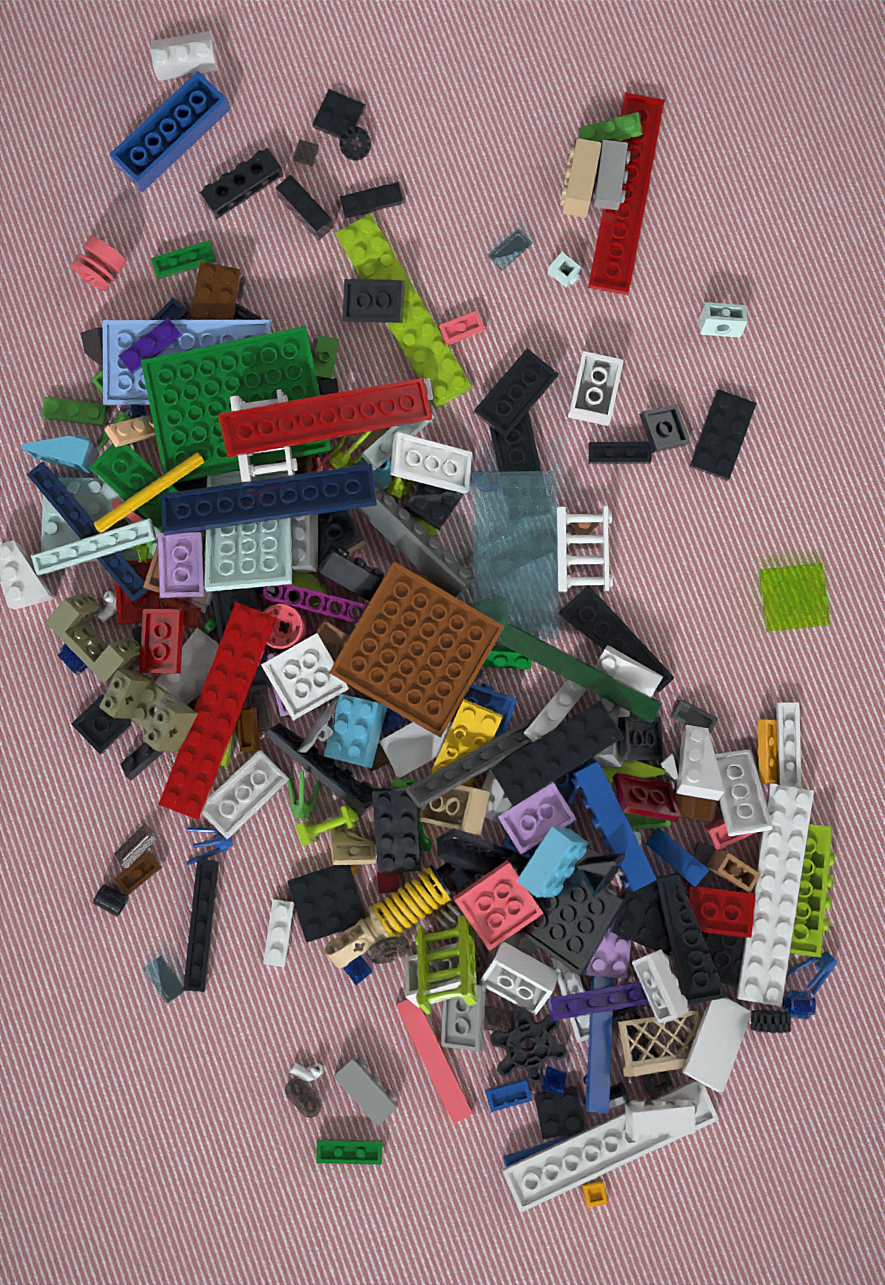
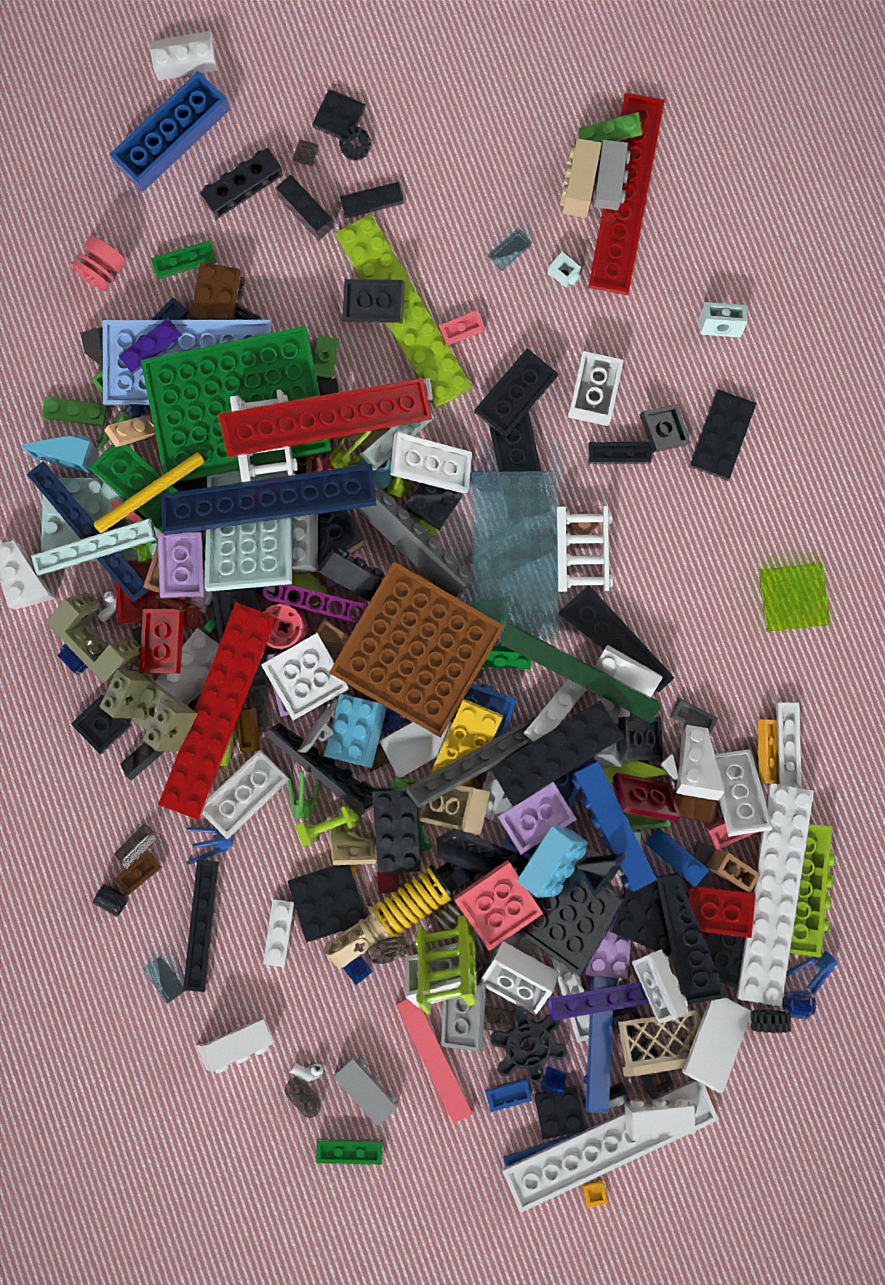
none -> white wedge [197,1019,273,1074]

